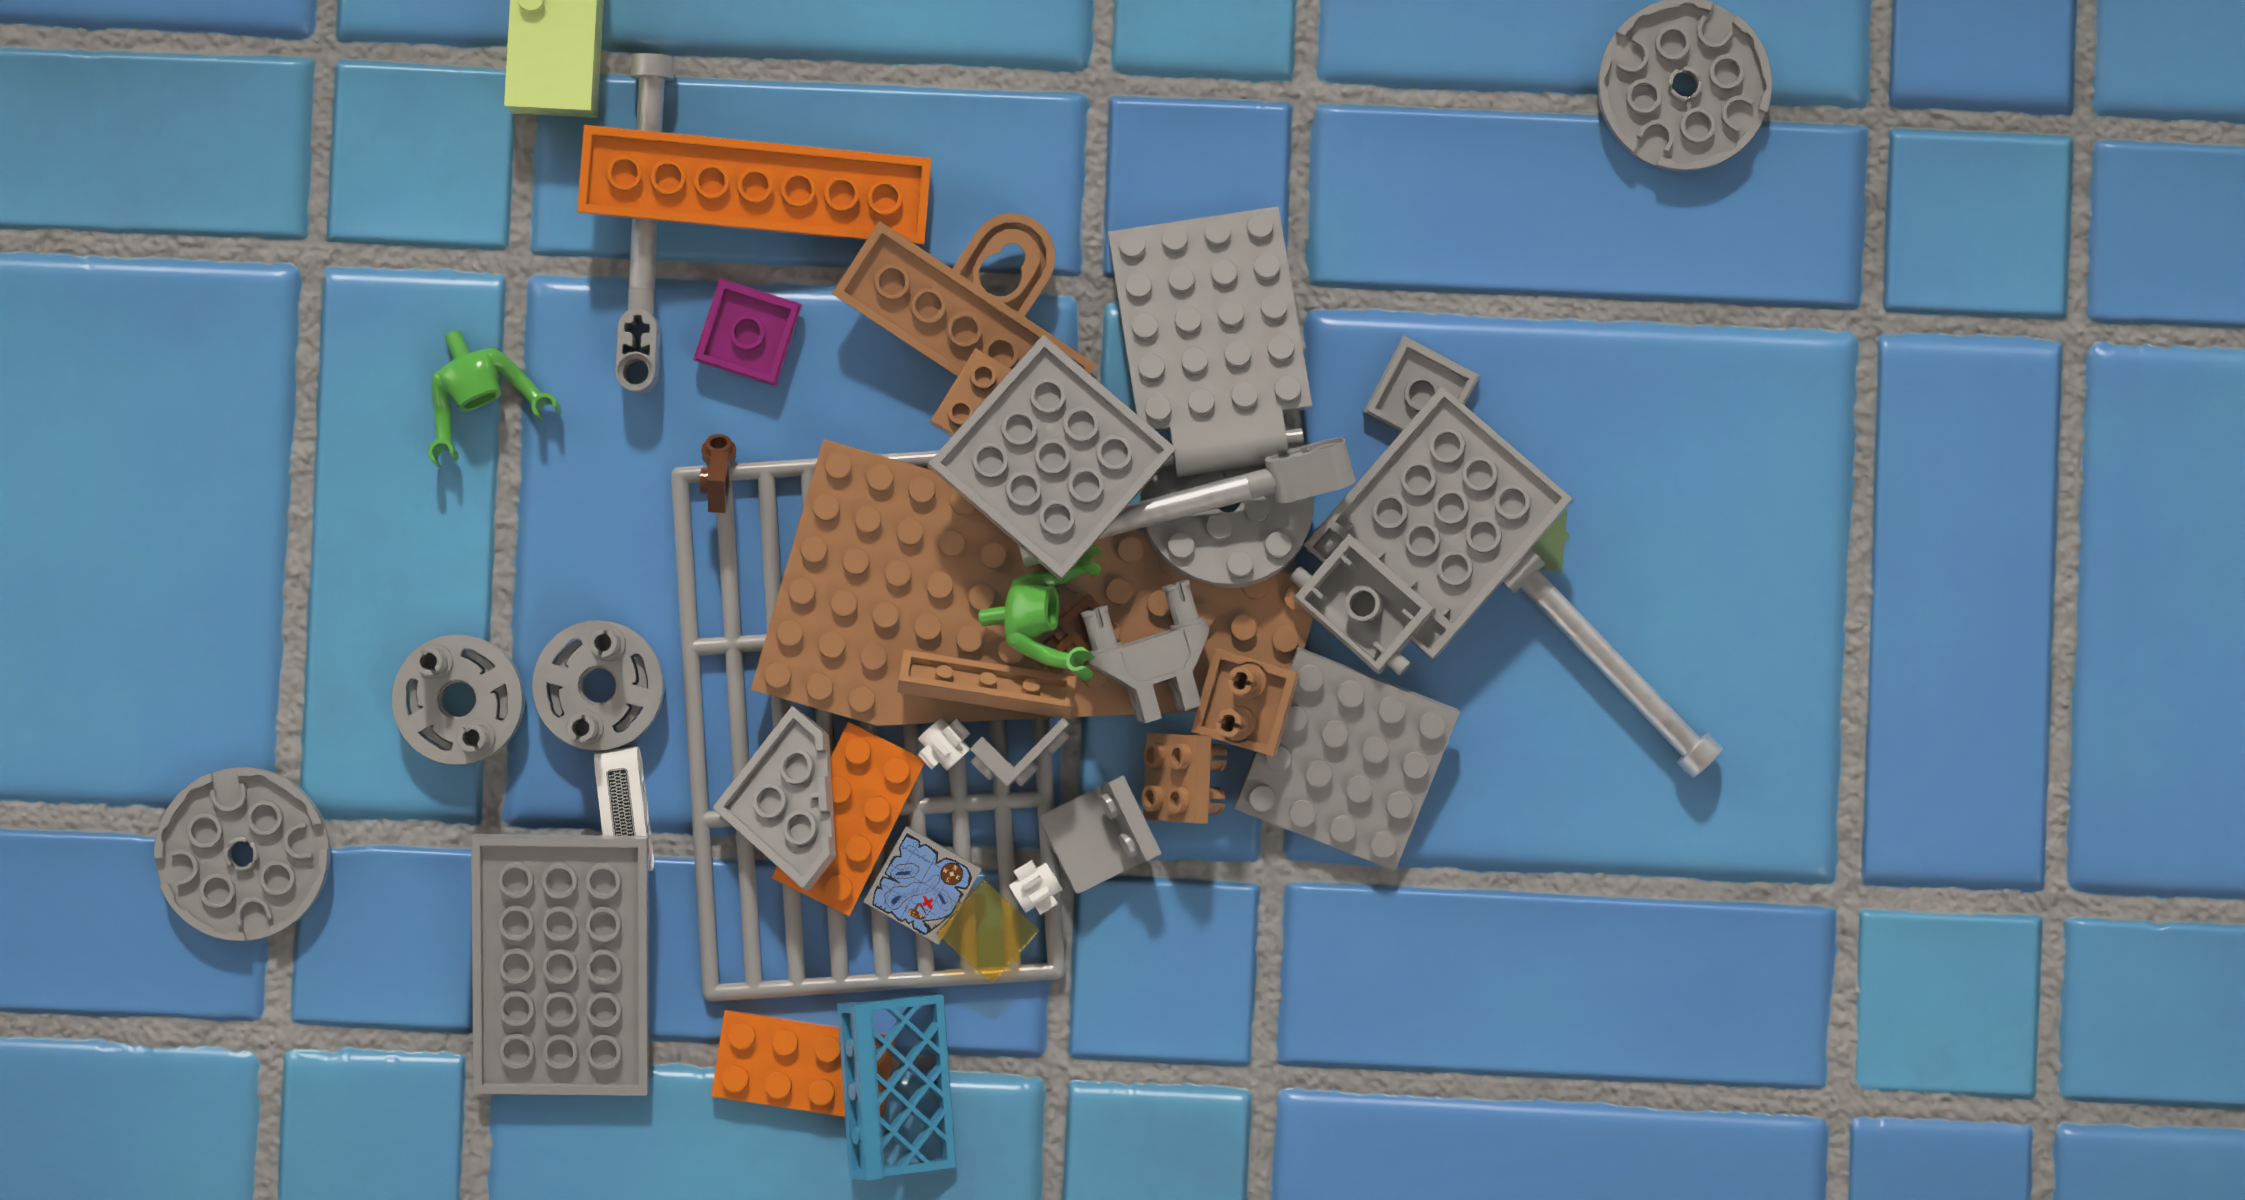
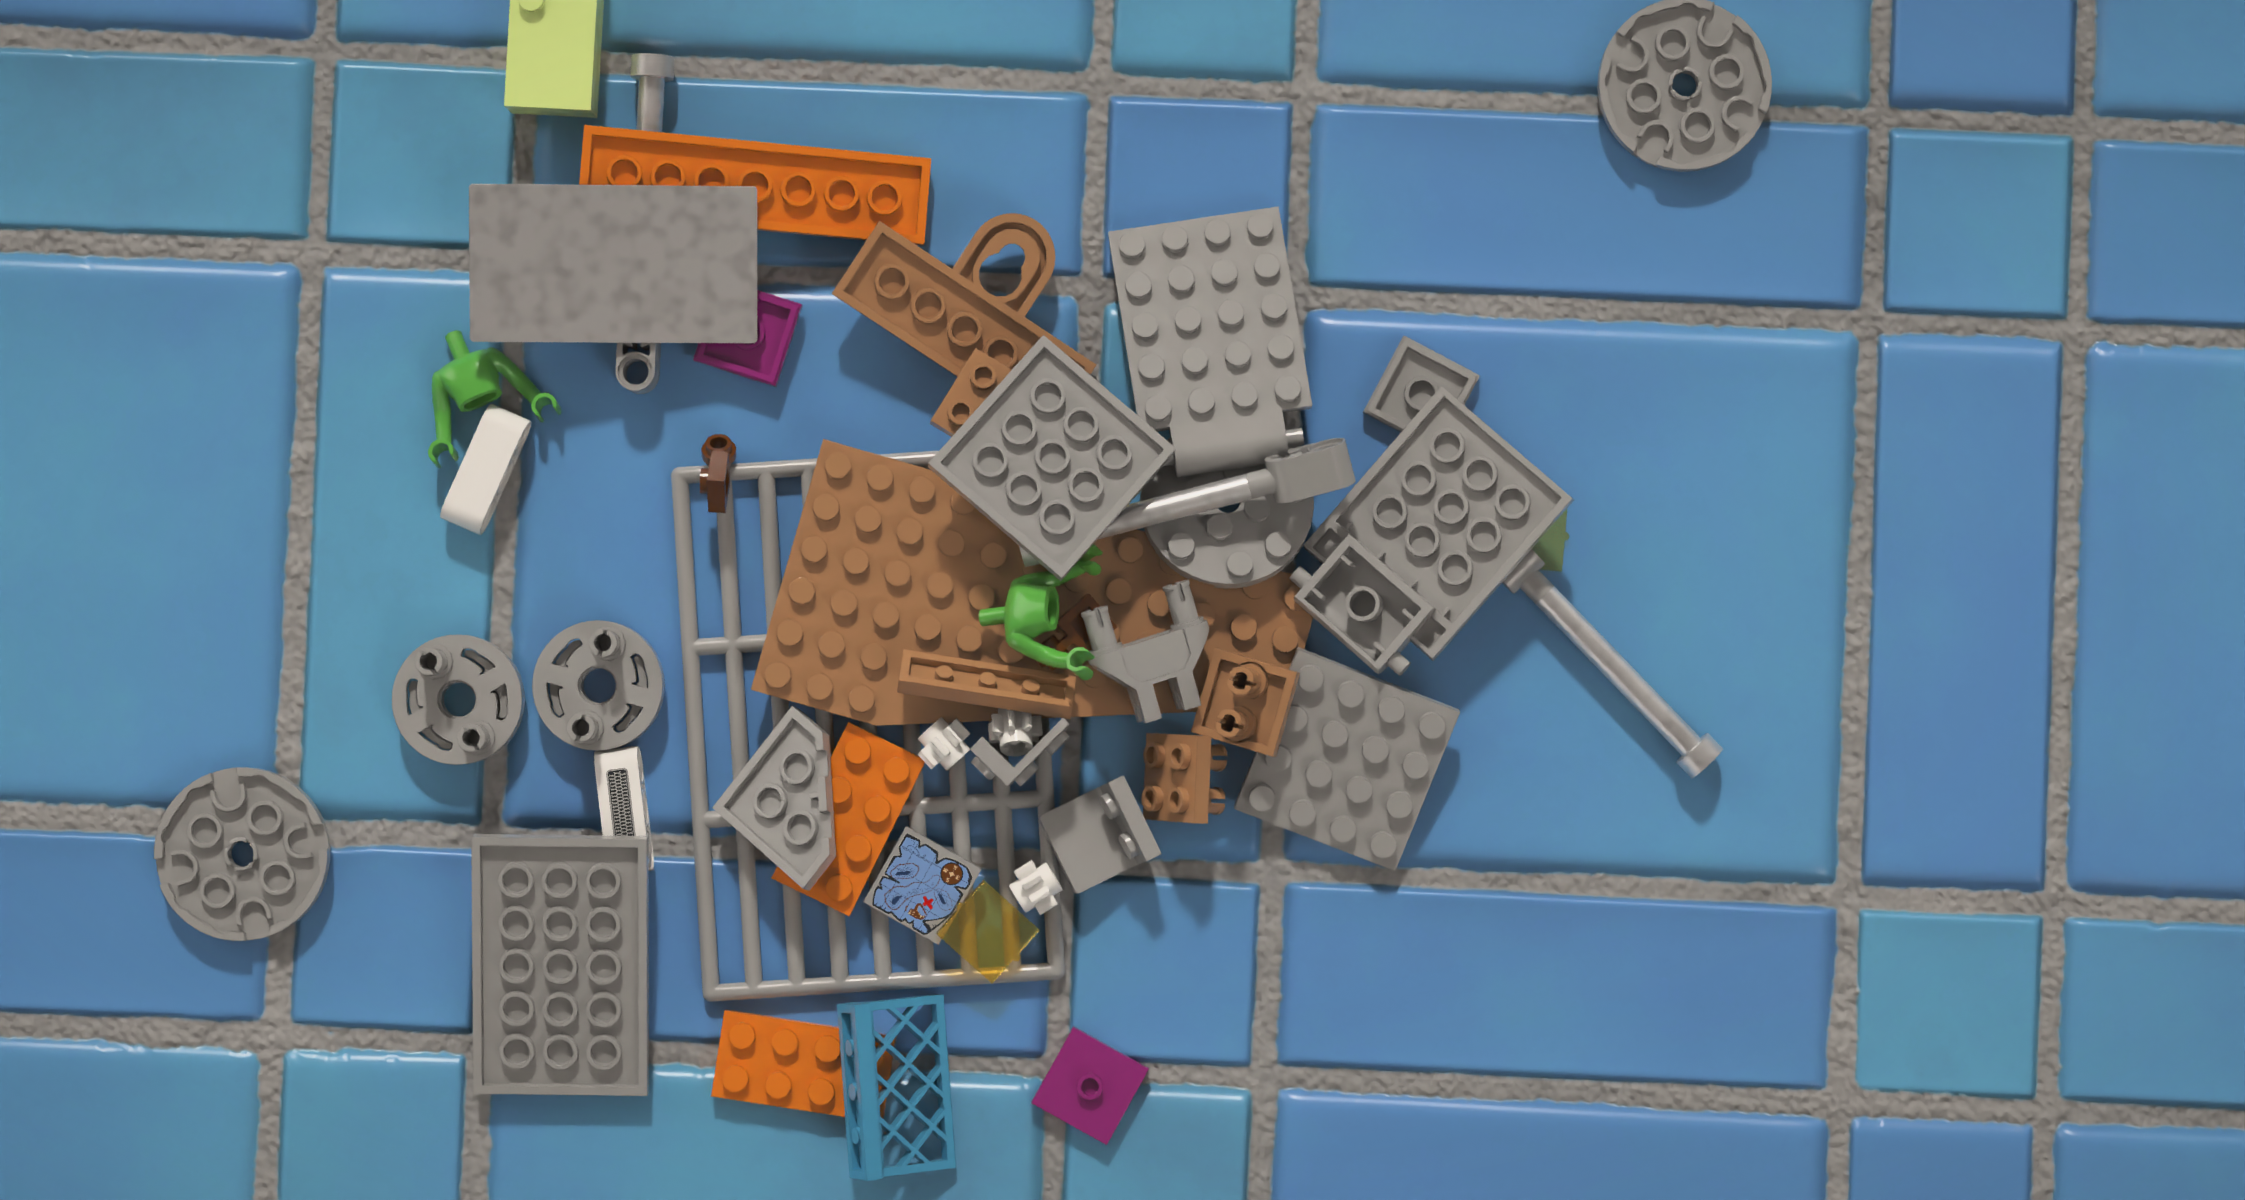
none -> white beam [440,404,532,535]
none -> flat silver piece [469,184,757,343]
none -> white gear [988,708,1043,756]
none -> magenta plate [1031,1026,1149,1145]

